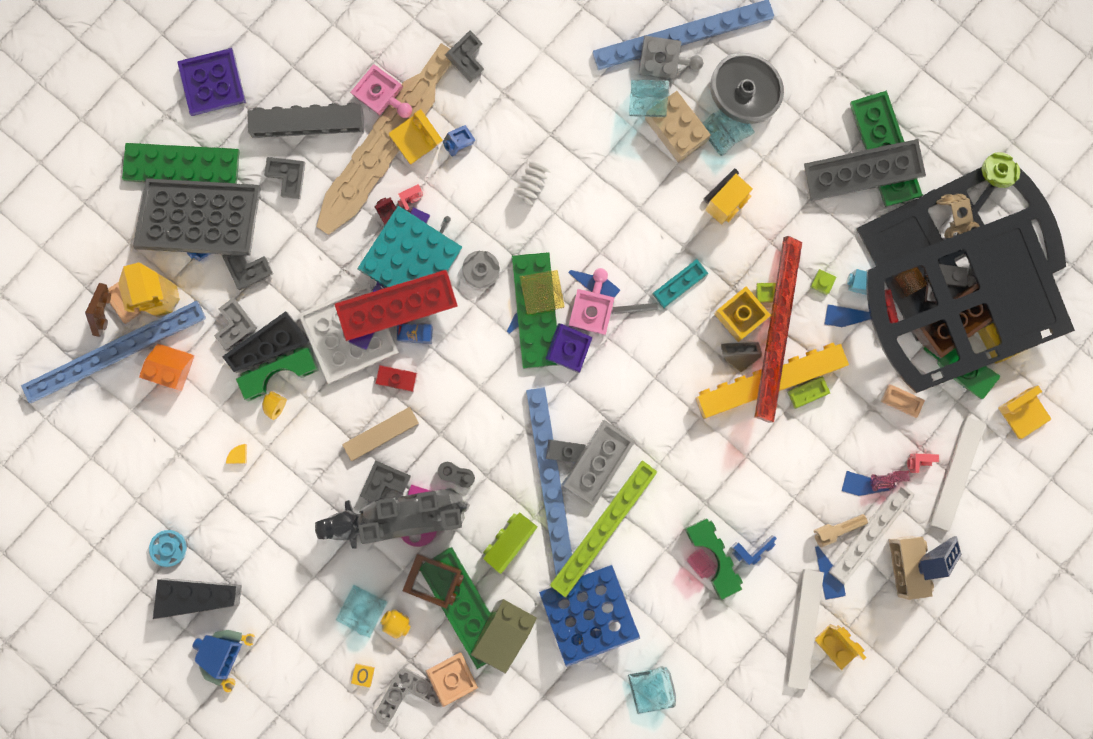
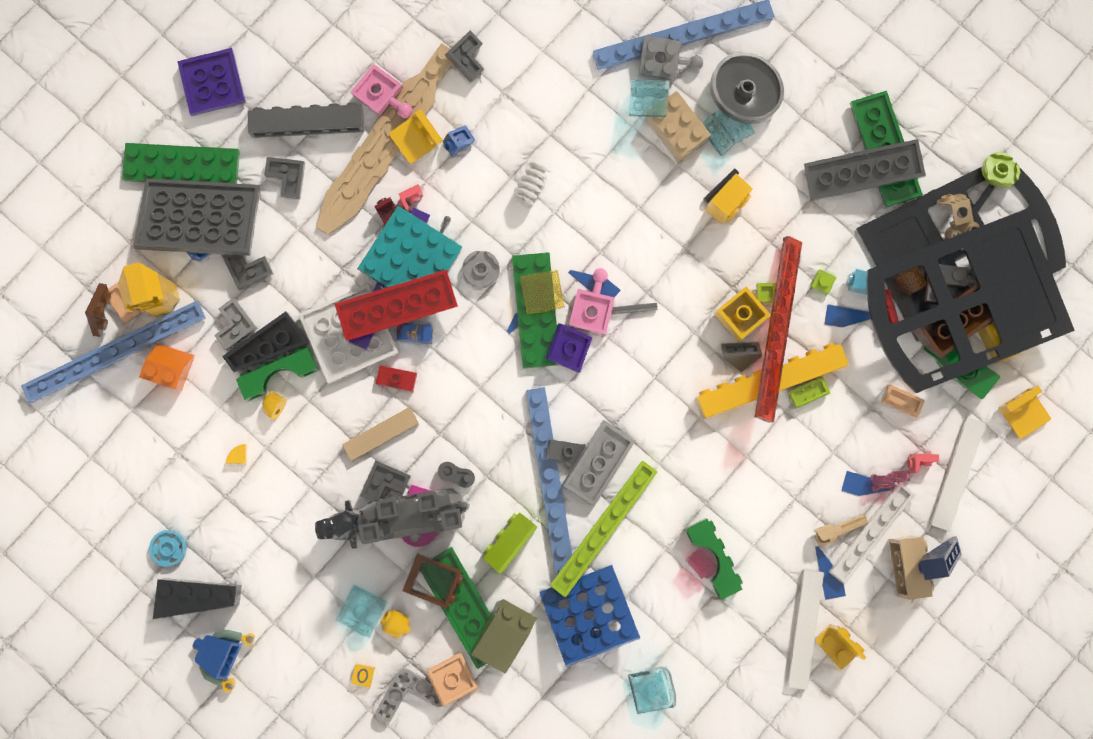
teal tile [652,259,709,308] -> none
blue bracket [730,535,777,565] -> none

